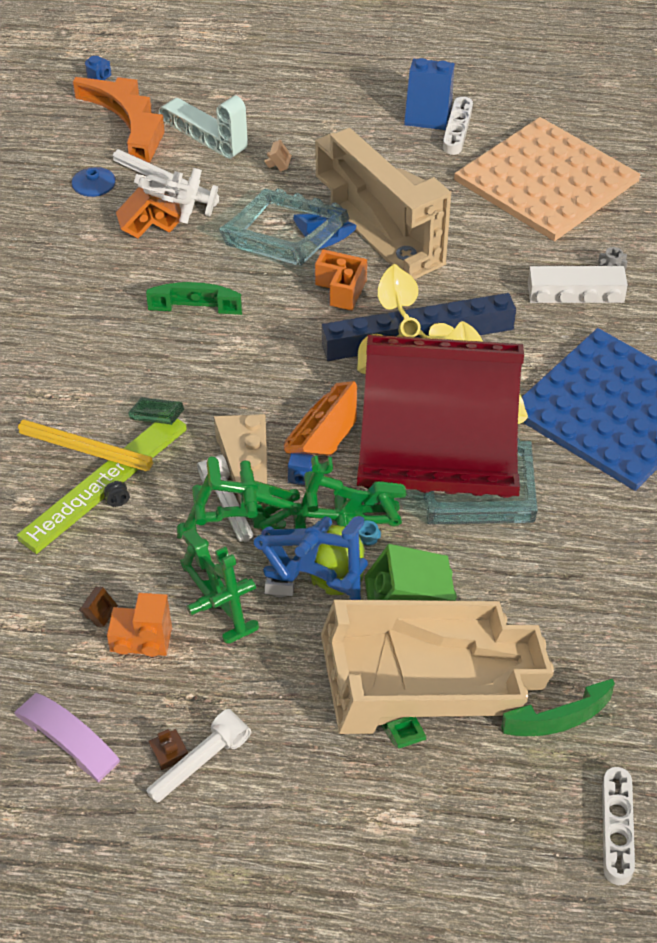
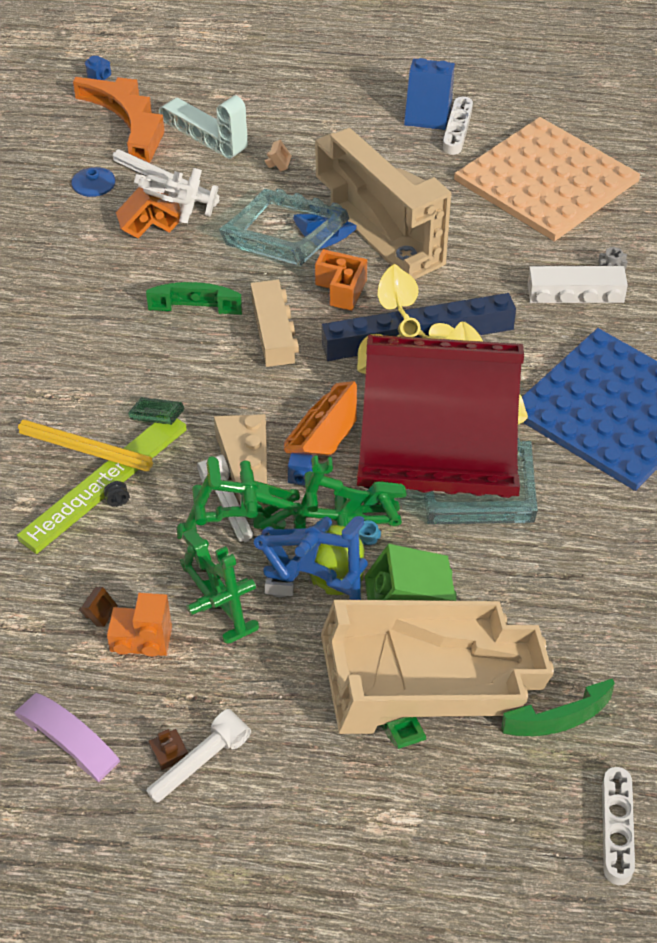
none -> tan brick [251,279,299,367]

